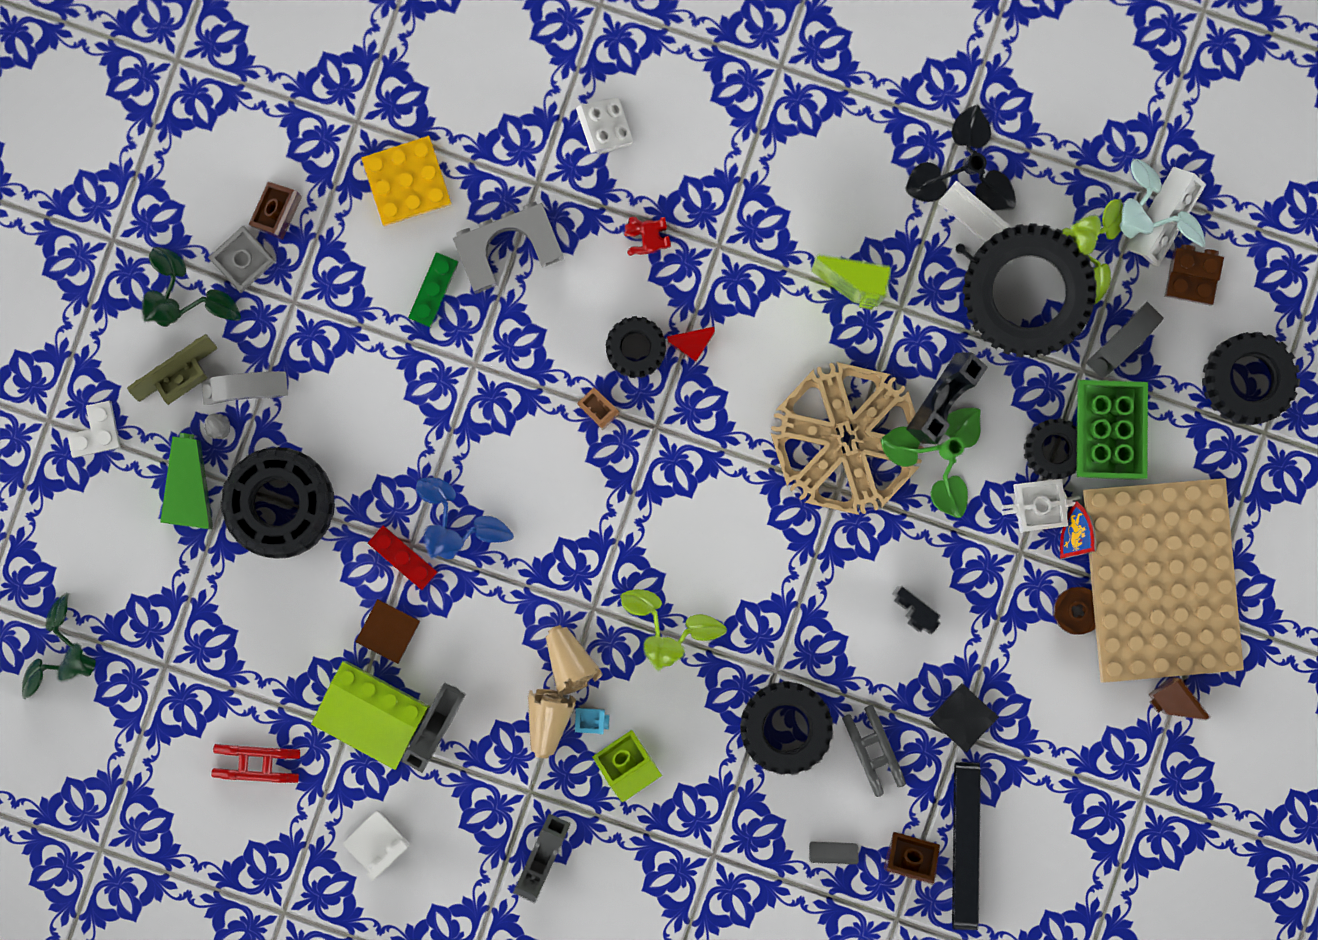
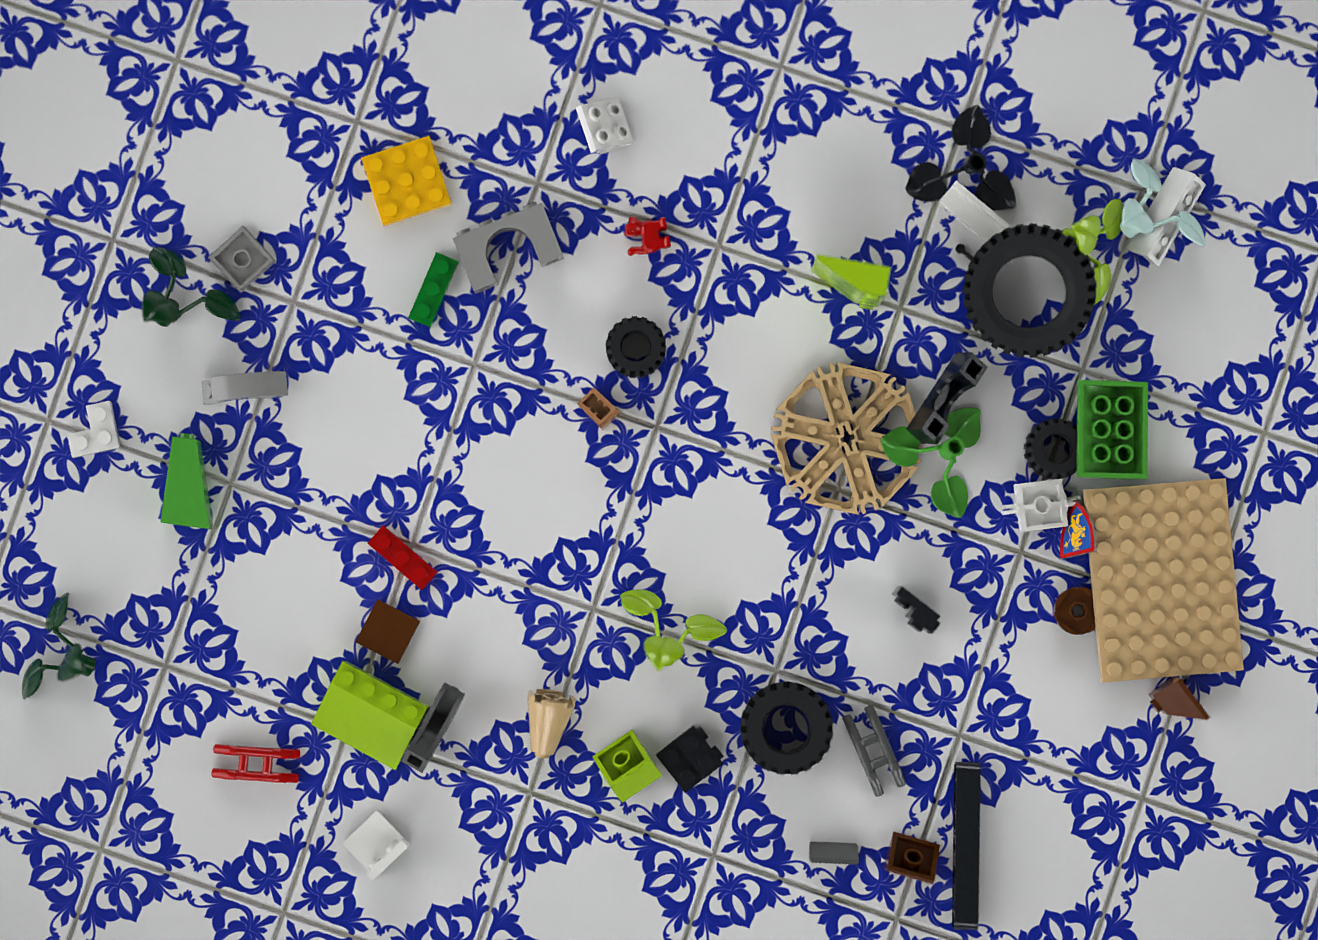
olive bracket [127,334,217,405] -> none
light grey piece [204,414,230,439] -> none
black tyre [221,447,335,559] -> none
reddish brown slope [248,182,302,240] -> none
blue plant [416,478,514,559] -> none
dark grey arch [513,814,571,903] -> none
tan cone [546,625,602,695] -> none
medium azure bracket [575,708,609,734] -> none
red slope [667,327,715,361] -> none
black brick [929,683,999,753] -> none
dark grey arch [1086,302,1164,380] -> none
reddish brown plate [1164,244,1224,306] -> none
black tyre [1202,332,1300,425] -> none
none -> black plate [655,725,724,793]

